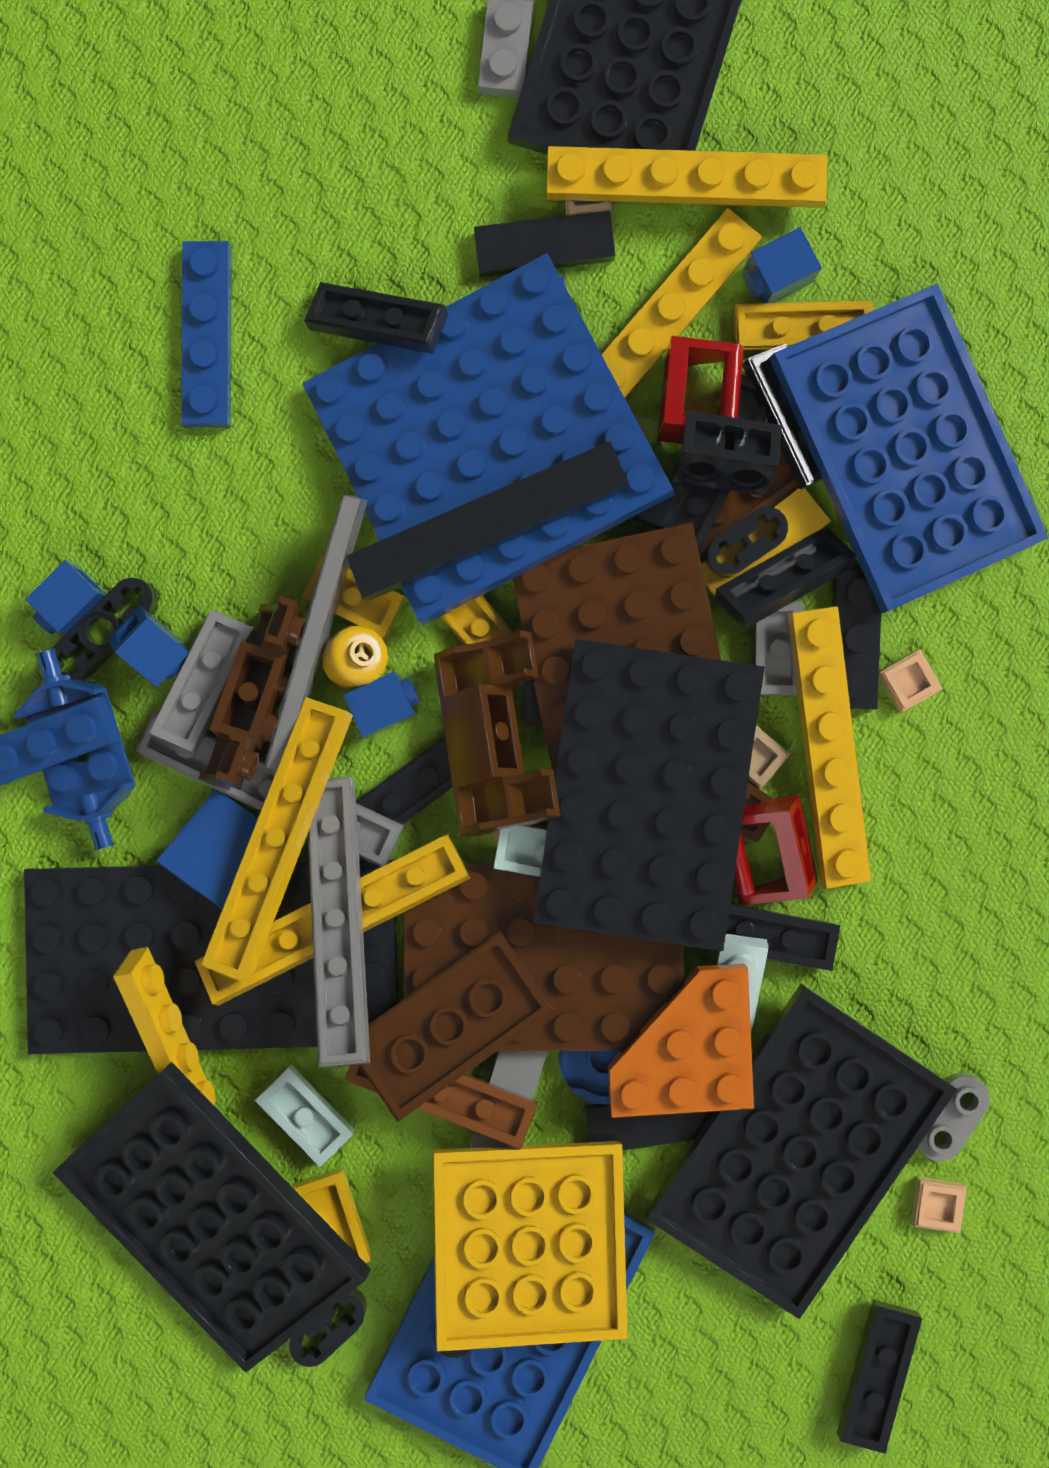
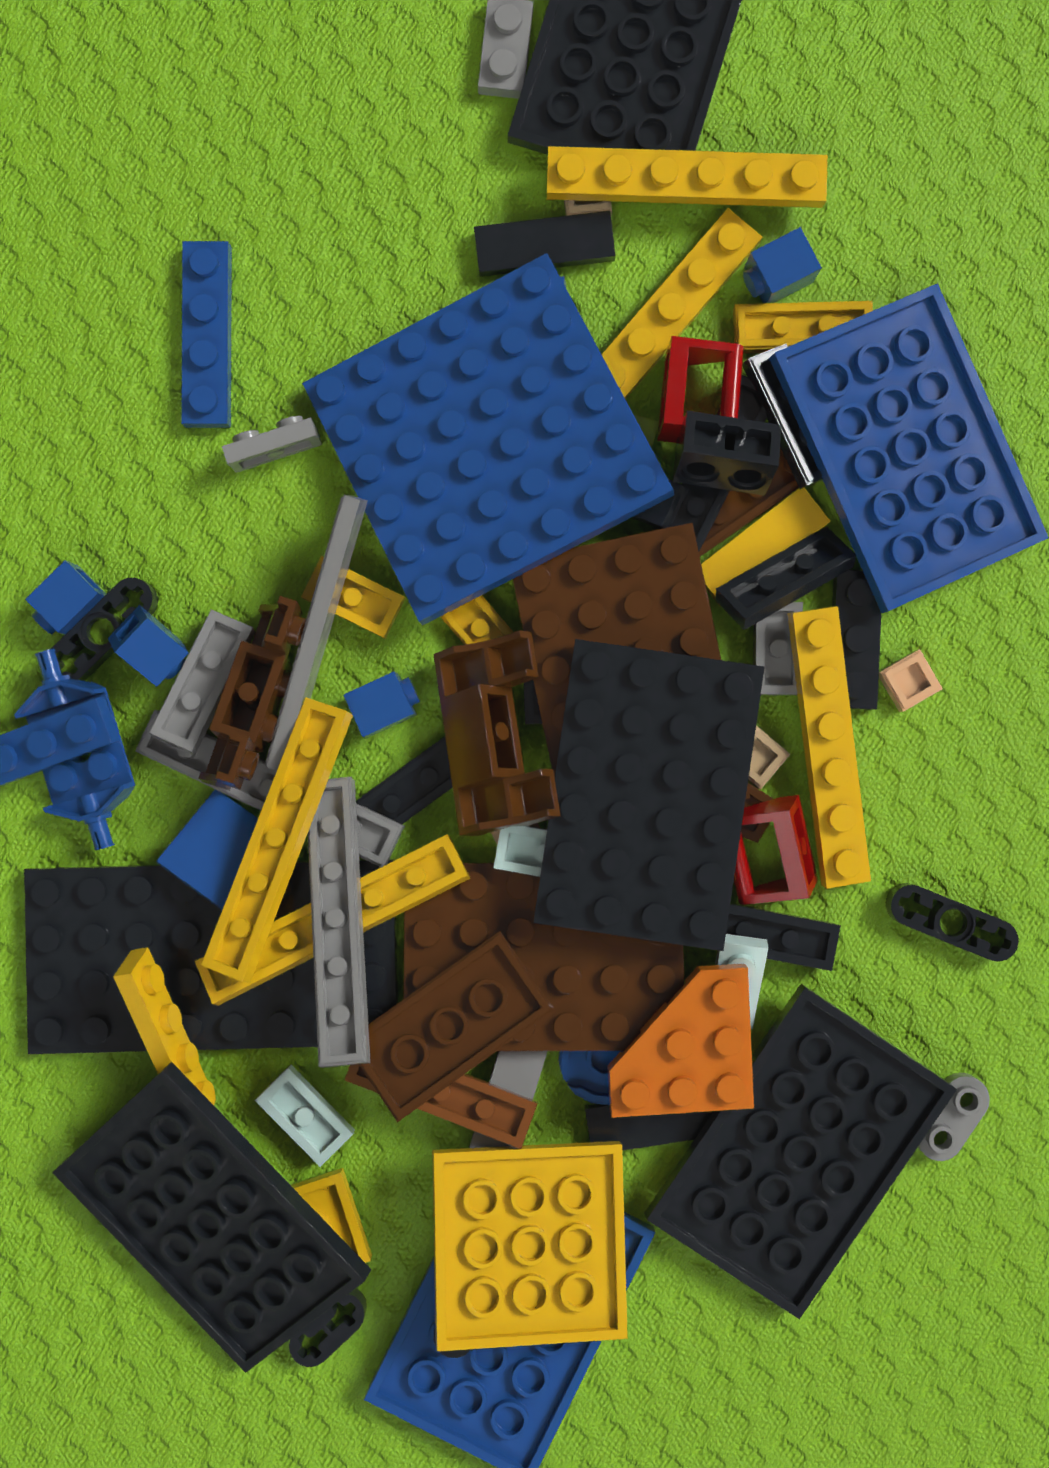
black tile [304,282,448,354] -> none
yellow head [322,626,388,690] -> none
black tile [346,441,630,602] -> none
black beam [706,507,788,577] -> none
black plate [837,1299,922,1454] -> none
light nougat tile [910,1176,967,1233] -> none
none -> light grey plate [222,416,322,473]
none -> black beam [886,883,1019,962]

